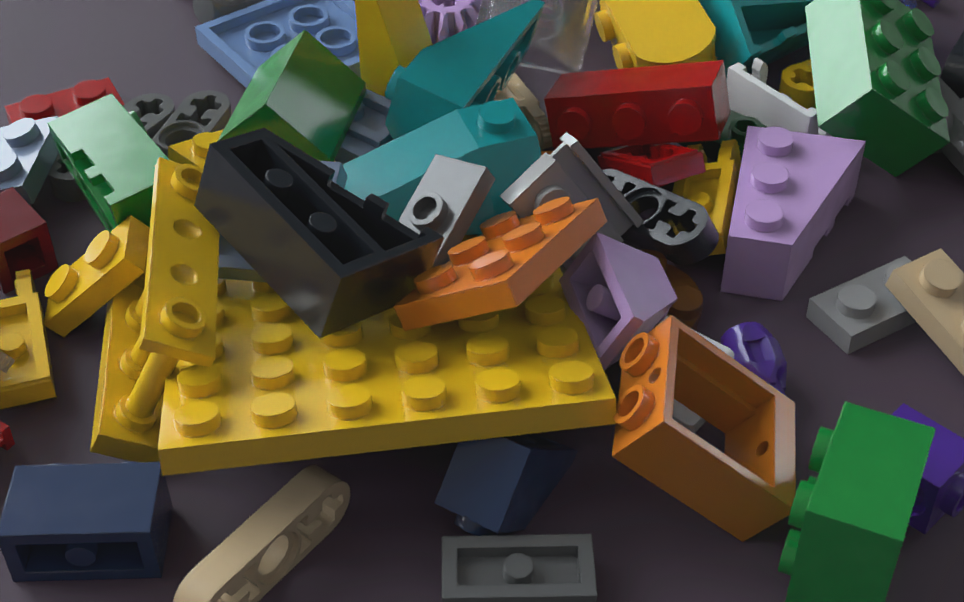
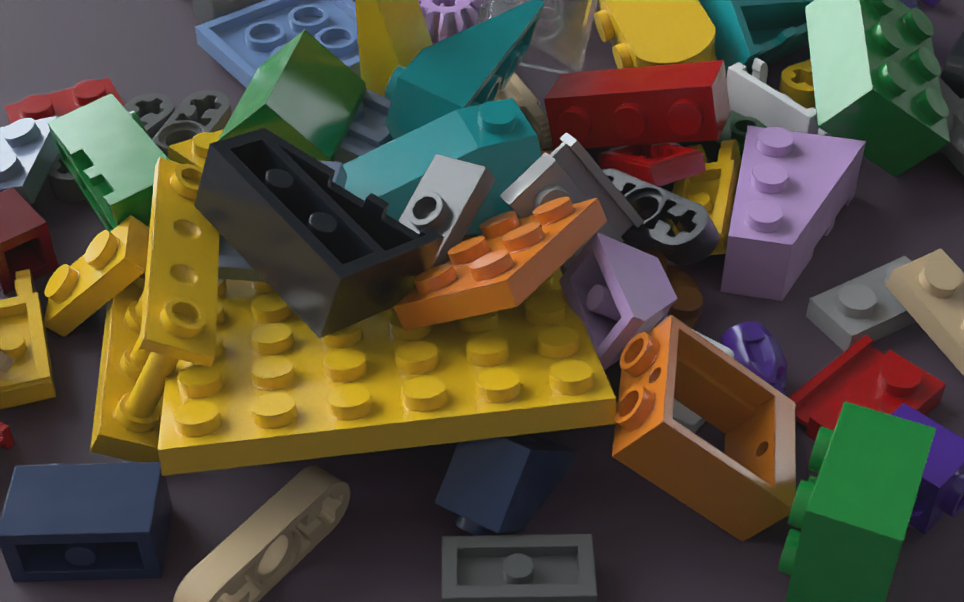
none -> red plate [788,335,946,441]

